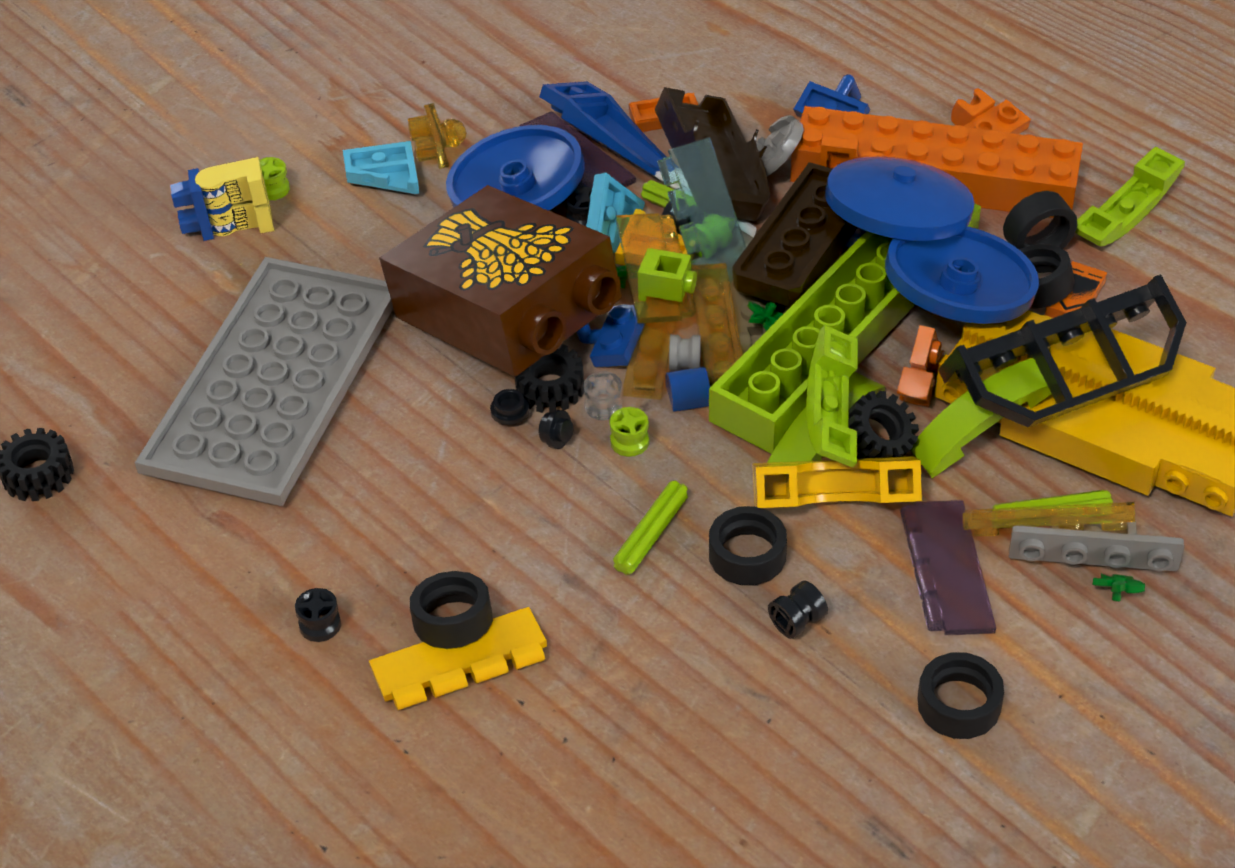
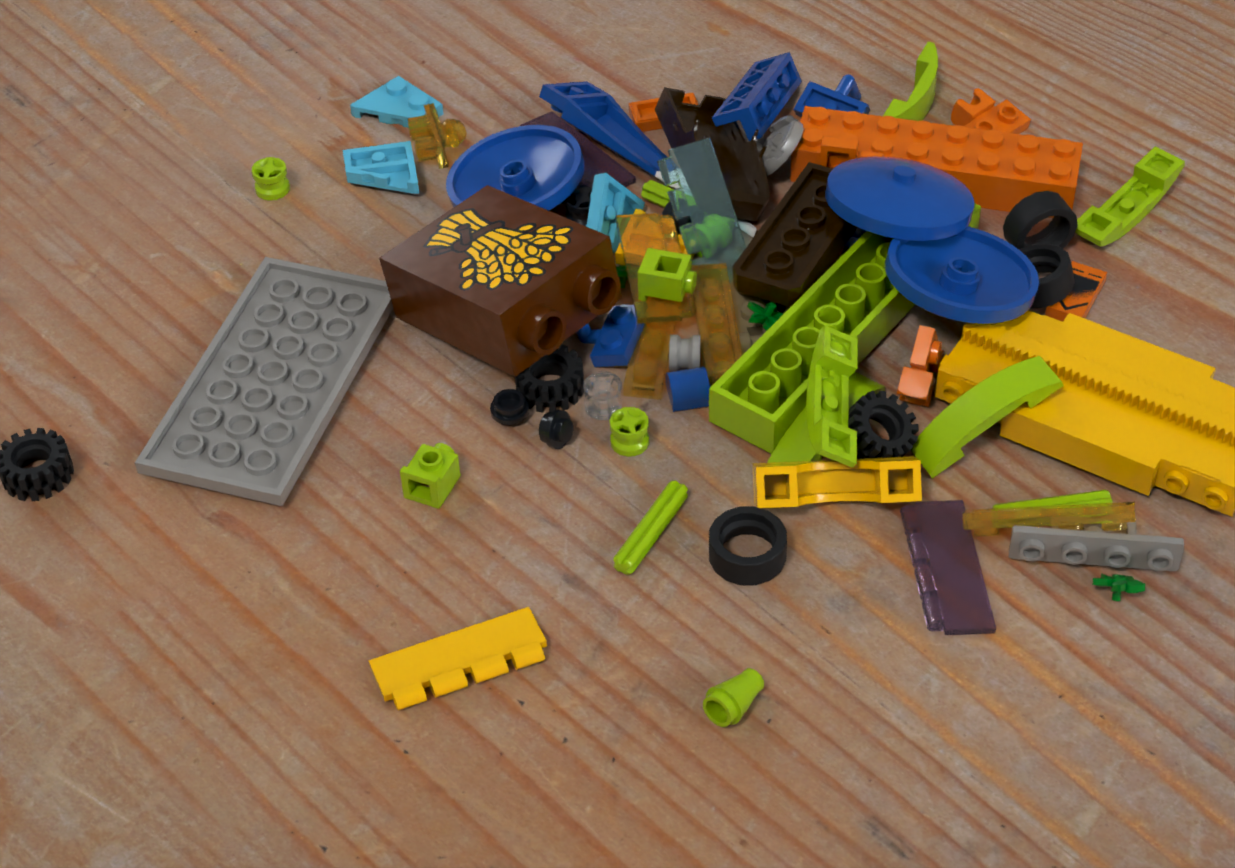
hips [170,157,274,241] -> none
black wheel [295,588,341,642] -> none
black tyre [410,571,493,649] -> none
black wheel [768,581,828,639] -> none
black tyre [917,652,1004,739] -> none
black plate [938,274,1187,428] -> none
none -> medium azure wing [350,76,443,130]
none -> lime brick [400,443,461,509]
none -> lime cone [703,668,764,727]
none -> blue fence [712,52,802,141]
none -> lime slope [883,41,938,121]

